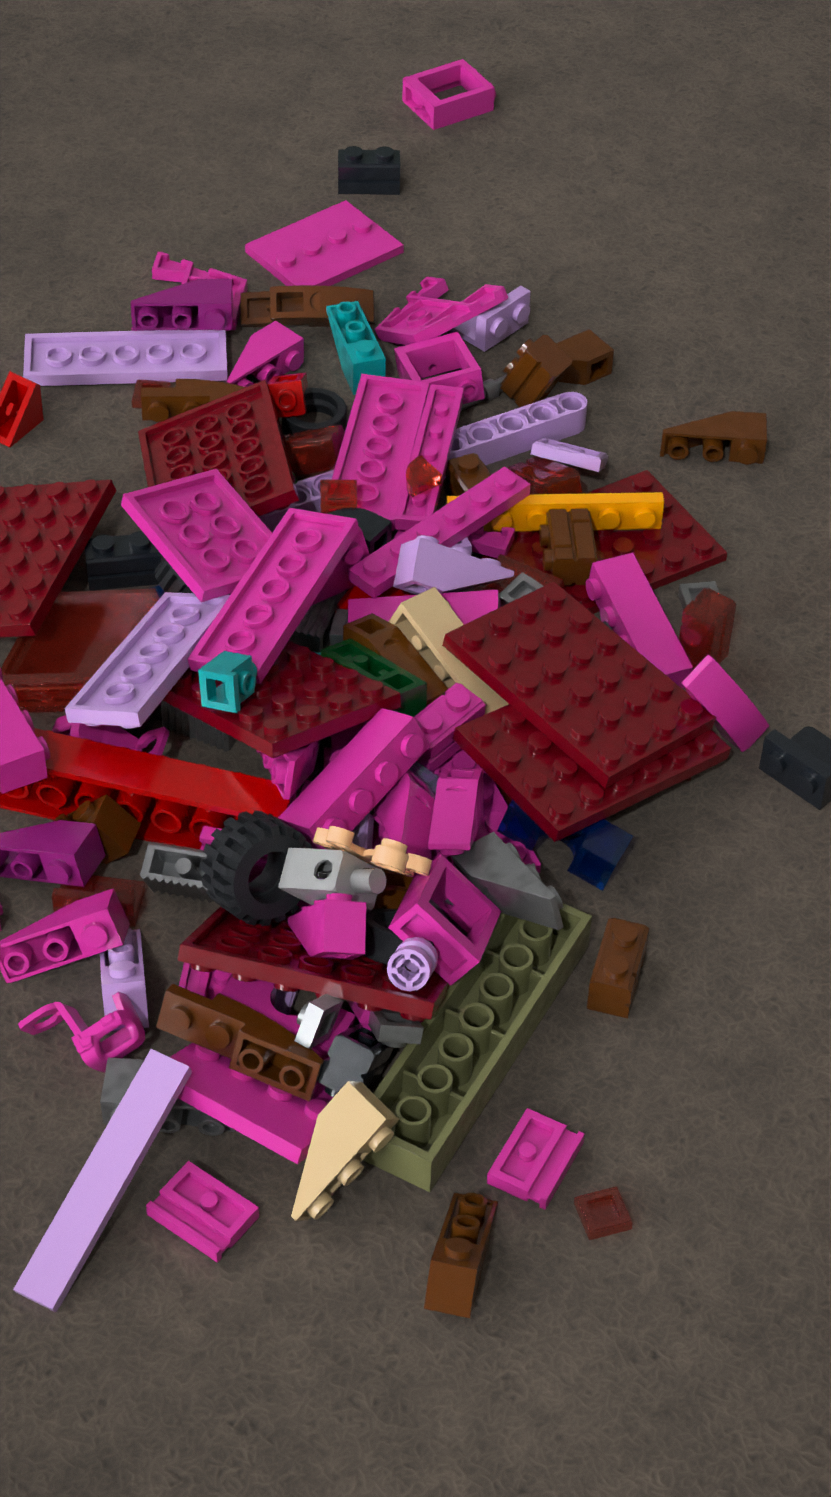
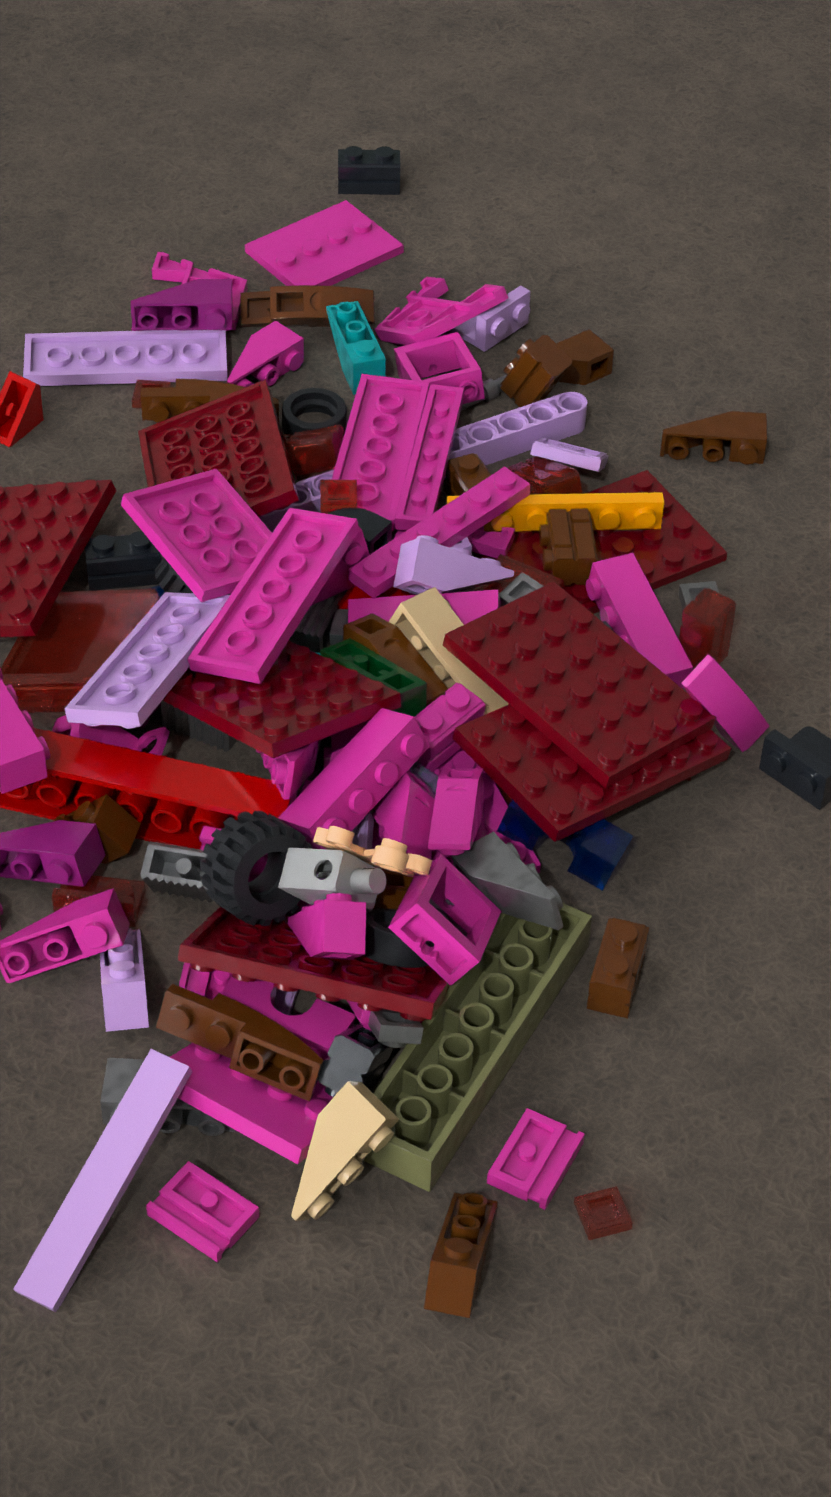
dark pink piece [18,992,145,1073] -> none
teal brick [198,651,257,713] -> none
red bracket [267,373,308,418] -> none
flat silver plate [294,994,343,1049] -> none
lavender wheel [387,937,438,991] -> none
dark pink window [402,59,496,130] -> none
clear red tile [406,455,442,497] -> none

